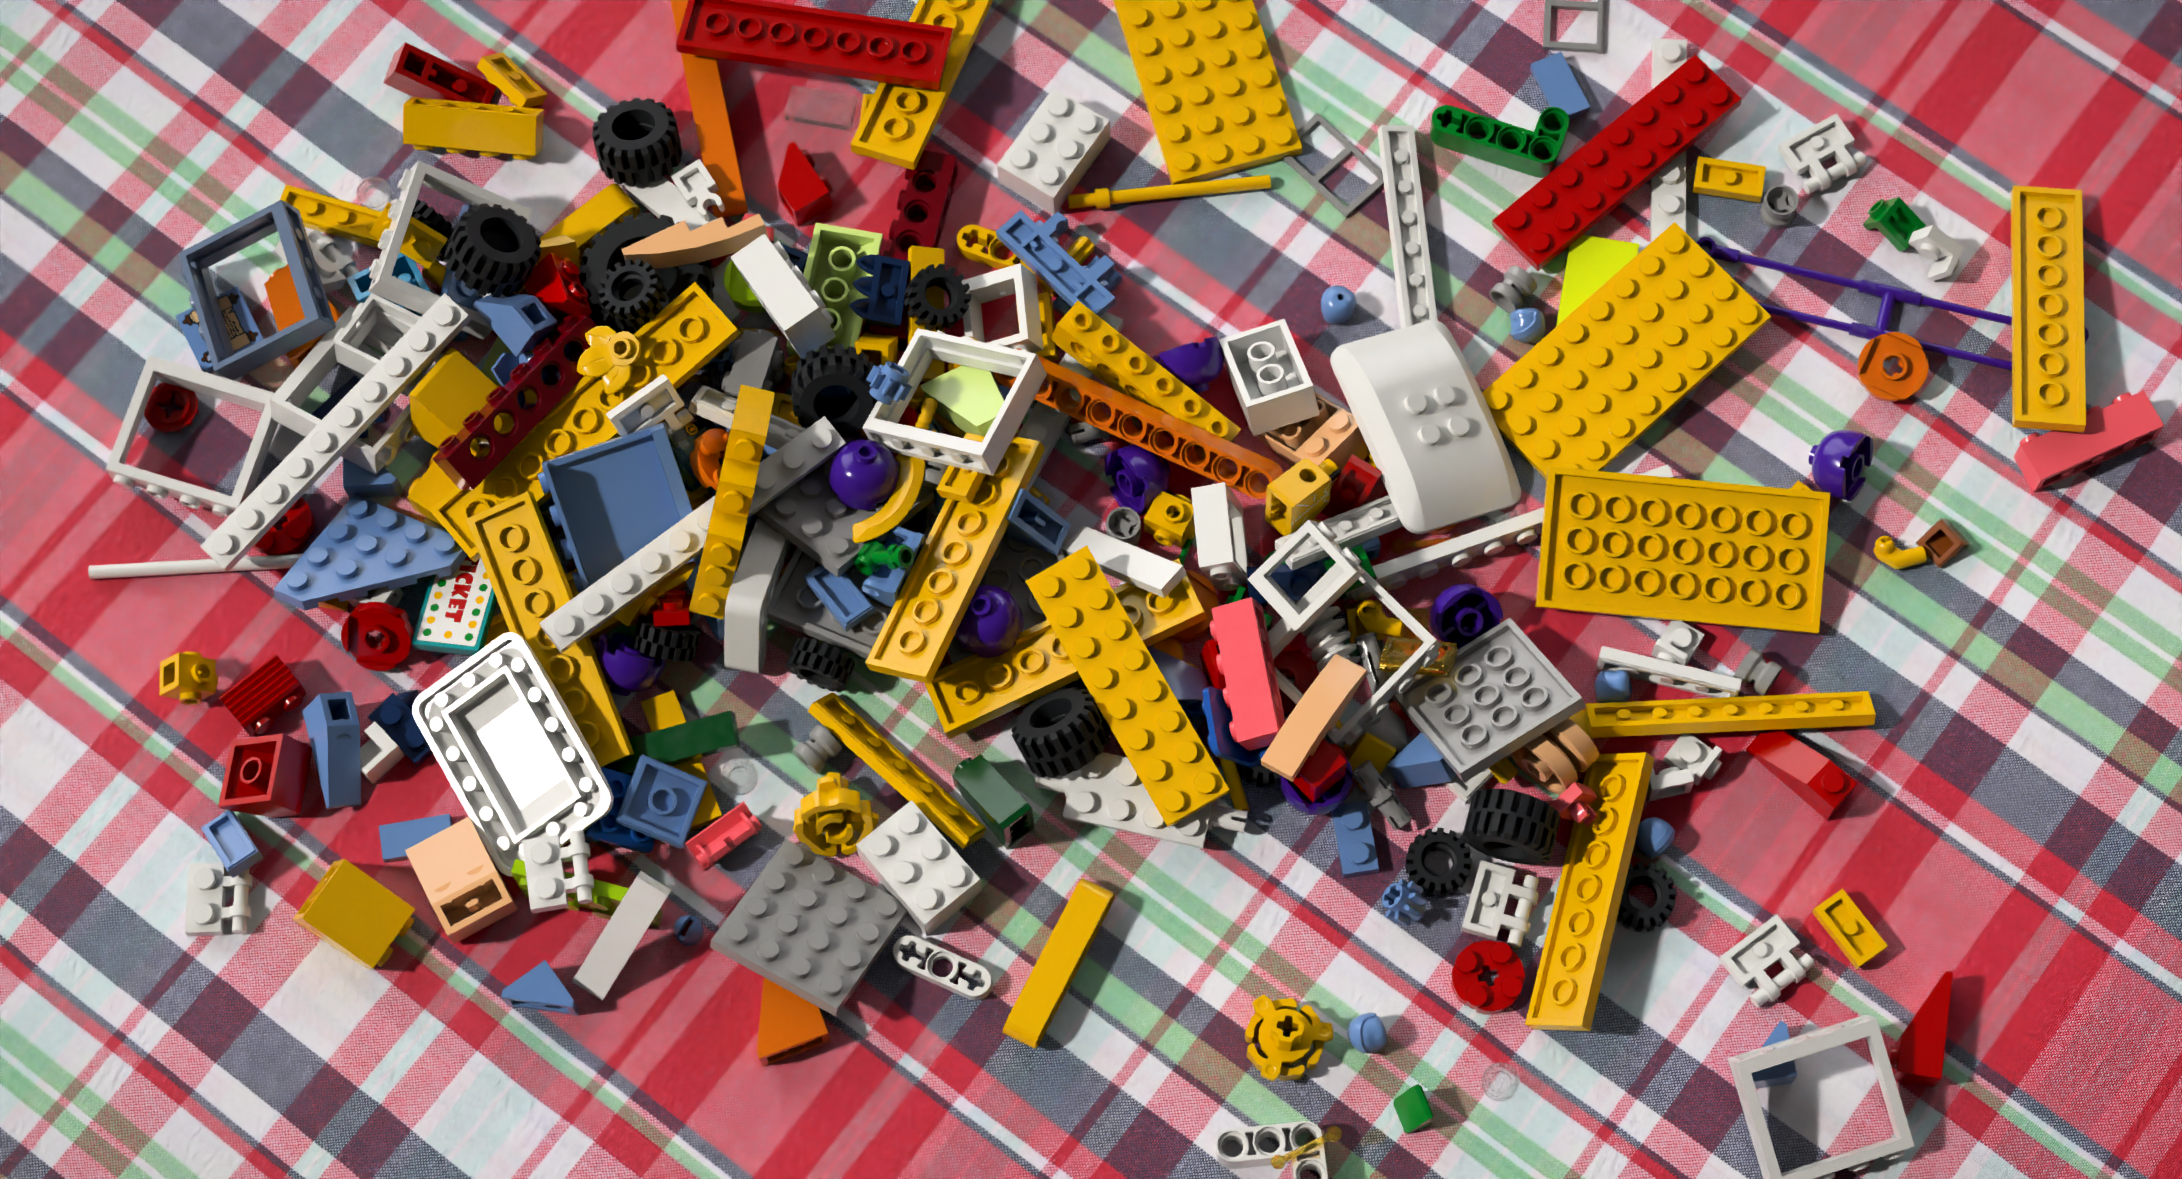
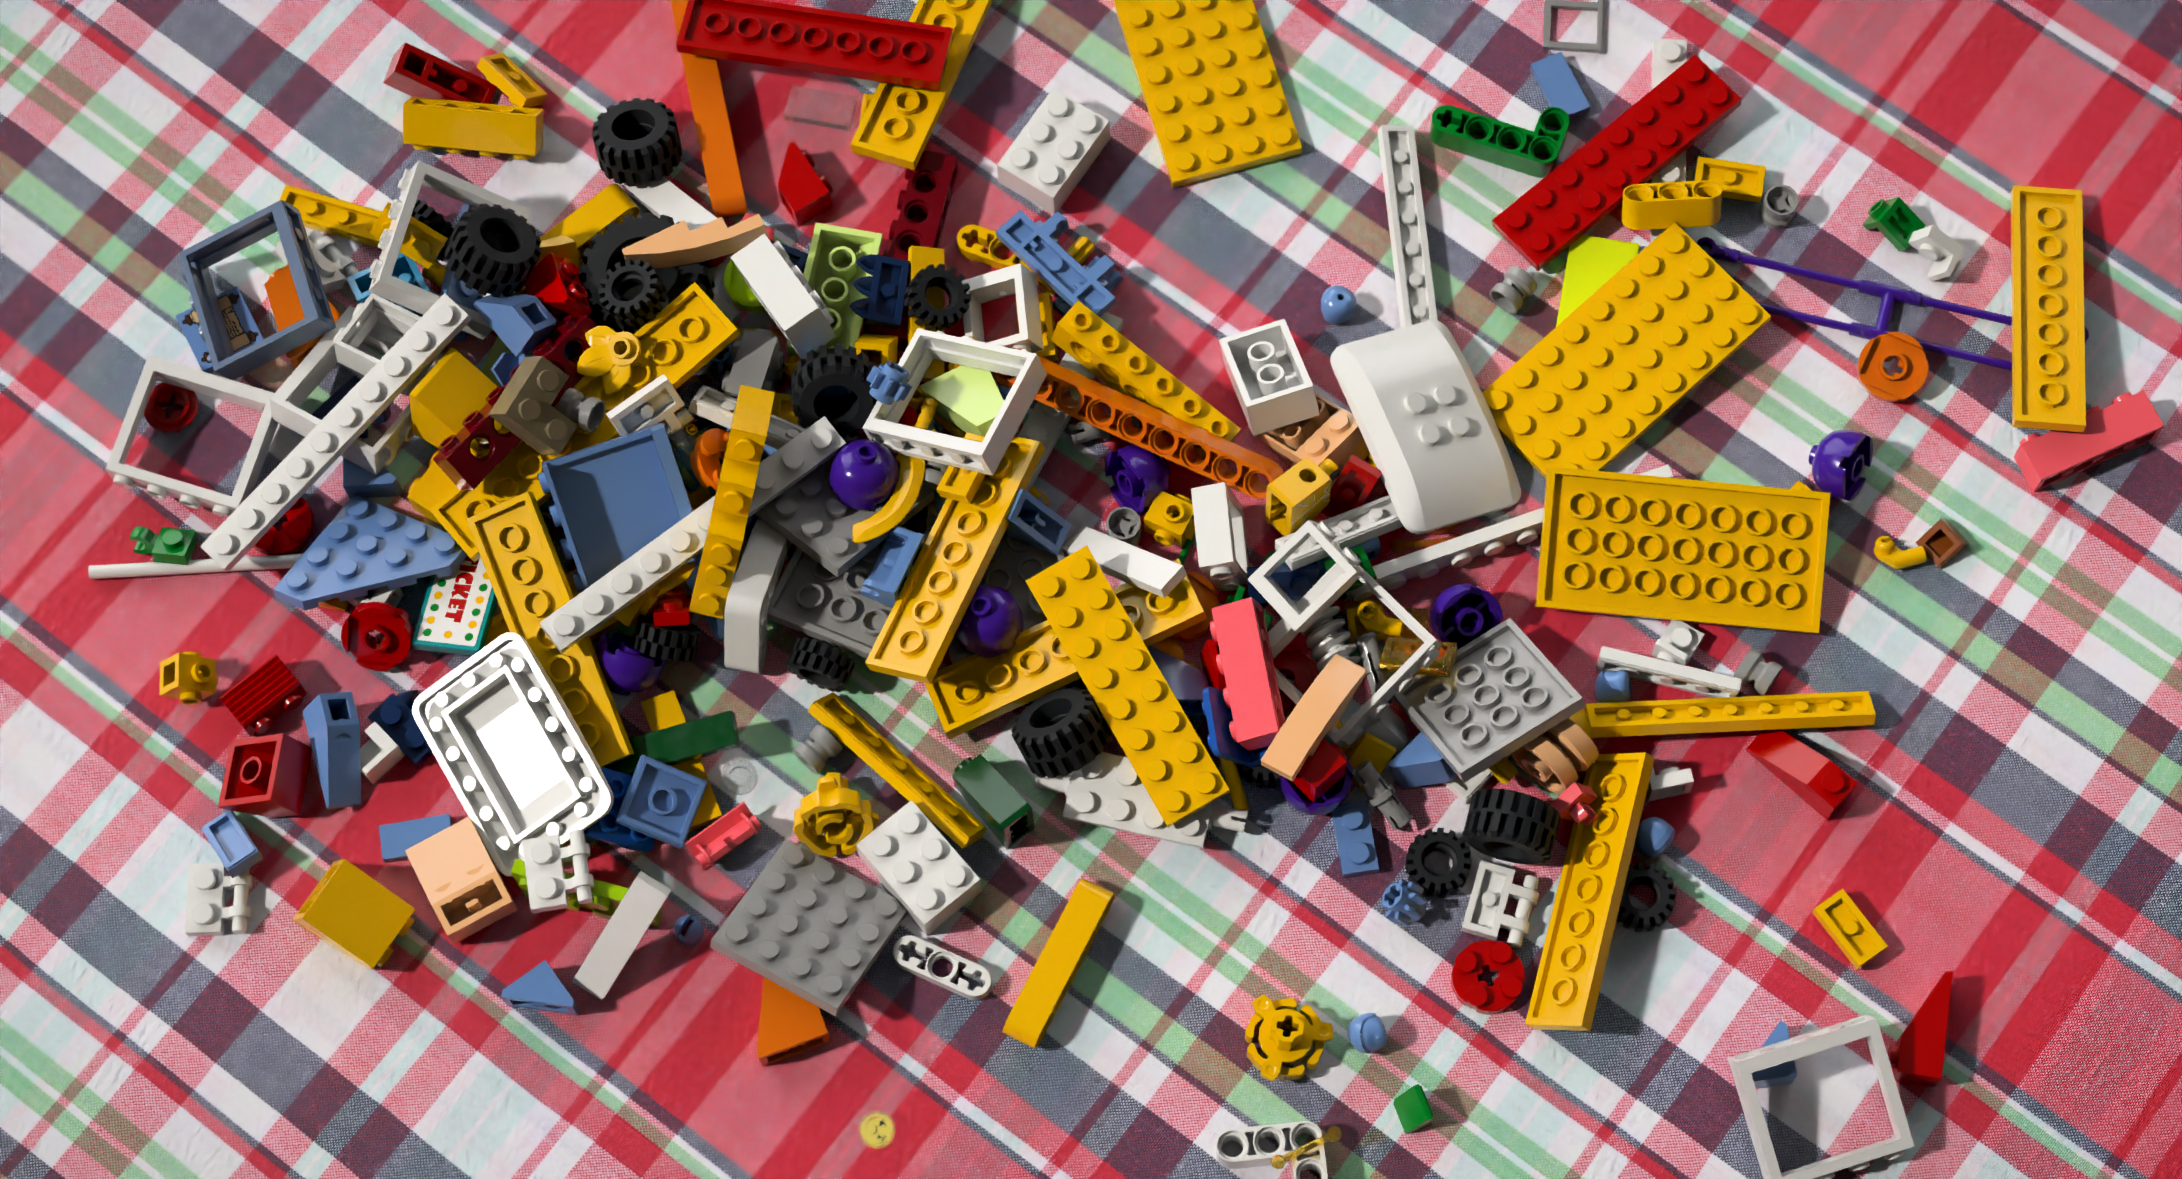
clear tile [356,177,392,211] -> none
white plate [671,159,725,221] -> none
medium blue tile [804,565,875,632] -> none
green bar [854,540,914,575] -> none
yellow bar [1068,175,1271,209] -> none
dark purple cylinder [1153,336,1224,394] -> none
light grey window [1282,113,1384,218] -> none
clear tile [1482,1062,1519,1101] -> none
medium blue piece [1510,308,1546,343] -> none
white bracket [1663,733,1722,786] -> none
white plate [1719,914,1815,1008] -> none
white plate [1778,113,1867,194] -> none
none -> green plate [130,526,198,565]
none -> dark tan brick [488,356,578,455]
none -> light grey wheel [557,388,605,433]
none -> clear tile [858,1110,896,1149]
none -> yellow beam [1621,180,1723,230]

